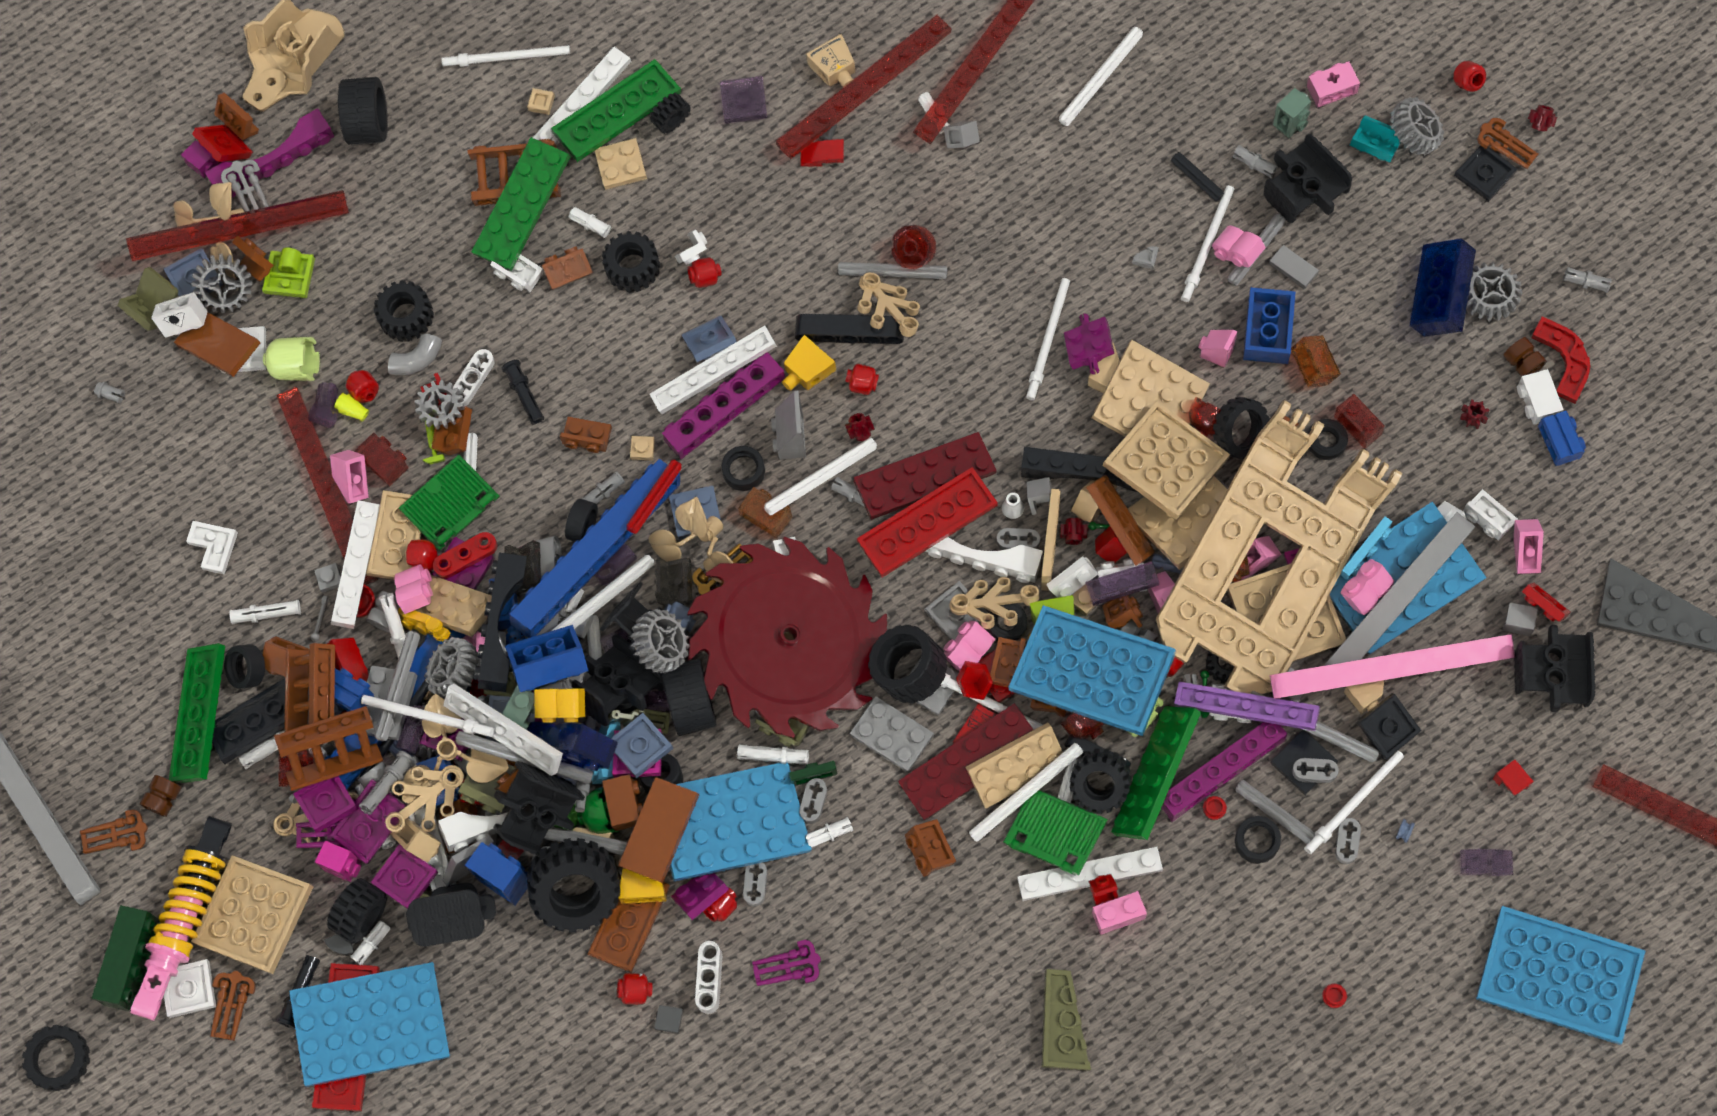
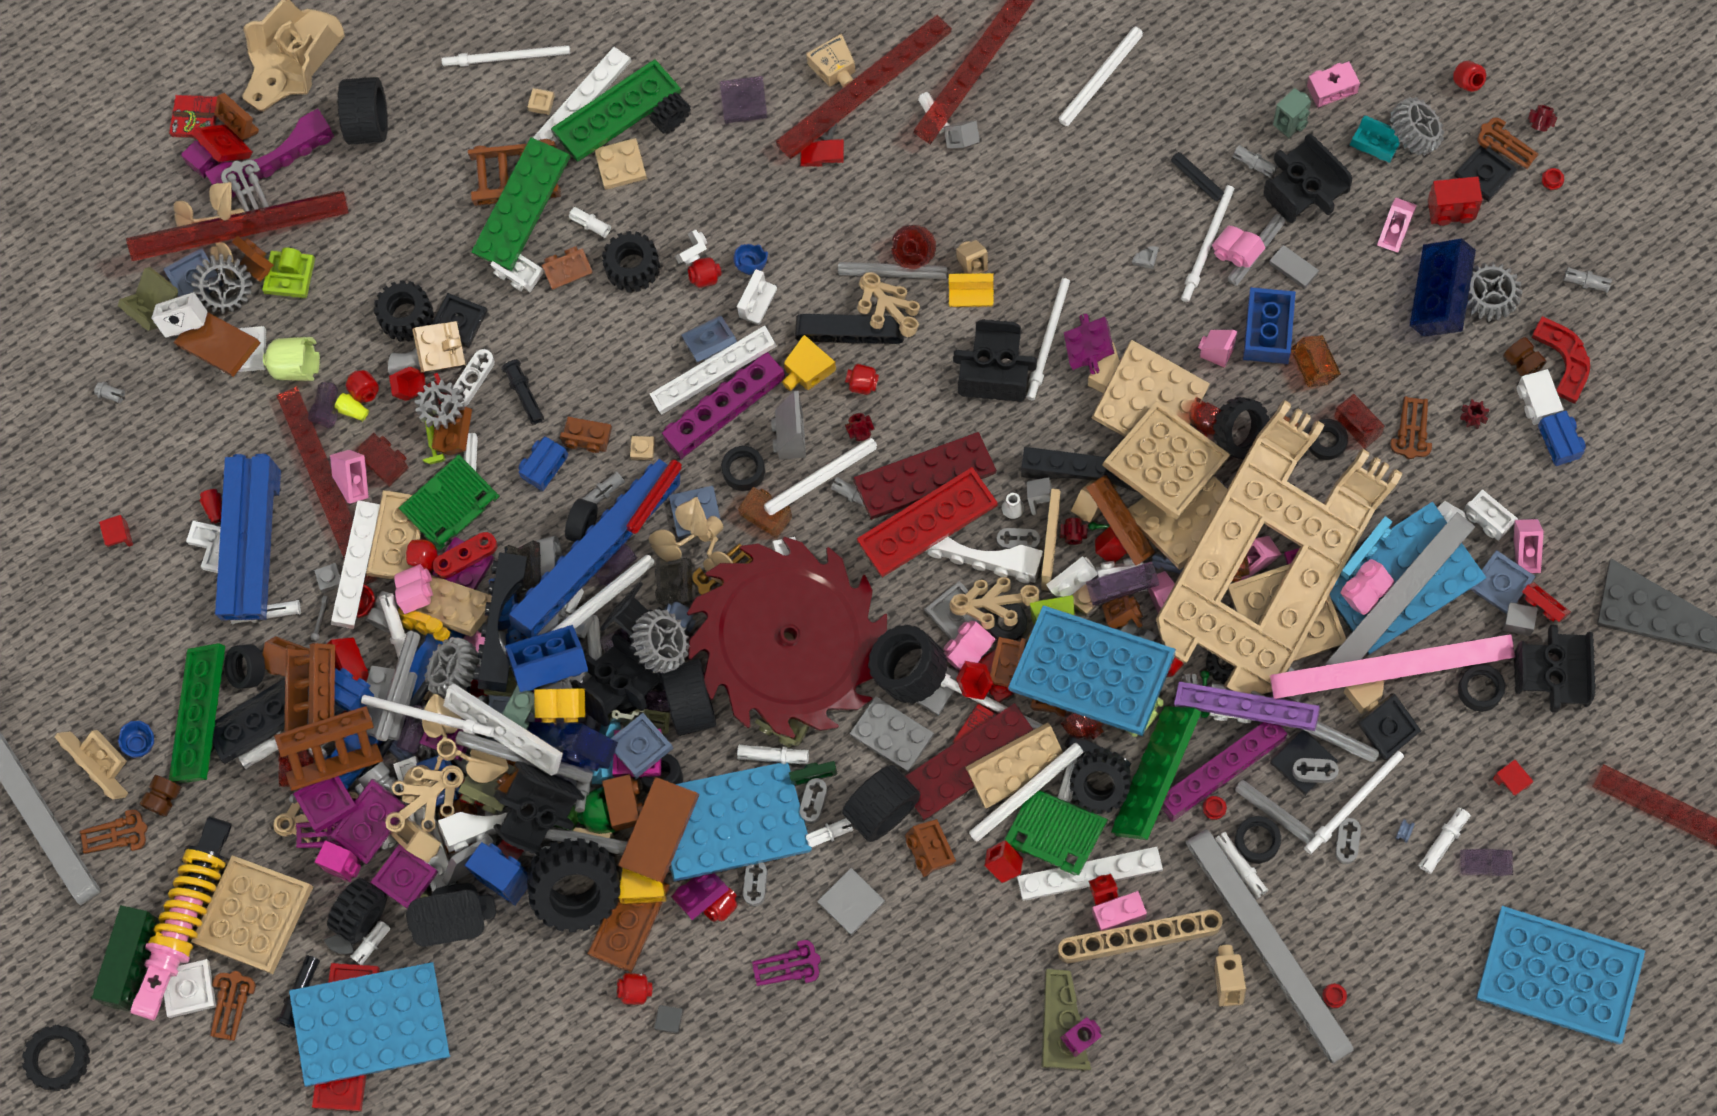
light grey pin [359,751,415,815] -> none
white beam [695,941,722,1014] -> none
none -> tan bracket [55,730,128,799]
none -> red panel [99,515,133,547]
none -> blue hair [118,721,154,758]
none -> red tile [169,95,217,138]
none -> red cone [199,489,222,524]
none -> blue brick [215,454,281,621]
none -> red panel [389,367,426,401]
none -> tan hinge [412,321,466,373]
none -> black tile [431,293,488,348]
none -> blue brick [519,436,569,491]
none -> blue hair [733,244,768,275]
none -> white bracket [737,269,777,325]
none -> light grey tile [818,868,885,936]
none -> black tyre [842,765,920,842]
none -> yellow panel [949,273,994,307]
none -> black piece [953,319,1037,402]
none -> tan slope [956,240,988,274]
none -> red panel [984,840,1023,883]
none -> tan beam [1058,910,1222,963]
none -> magenta brick [1060,1017,1102,1057]
none -> light grey beam [1186,829,1354,1064]
none -> tan torso [1214,945,1246,1007]
none -> white pin [1215,832,1268,899]
none -> bright pink slope [1377,198,1417,253]
none -> dark orange piece [1391,396,1432,459]
none -> white pin [1418,807,1471,874]
none -> red brick [1427,177,1483,226]
none -> black tyre [1458,664,1505,712]
none -> sand blue plate [1470,550,1536,614]
none -> red plate [1541,168,1564,190]

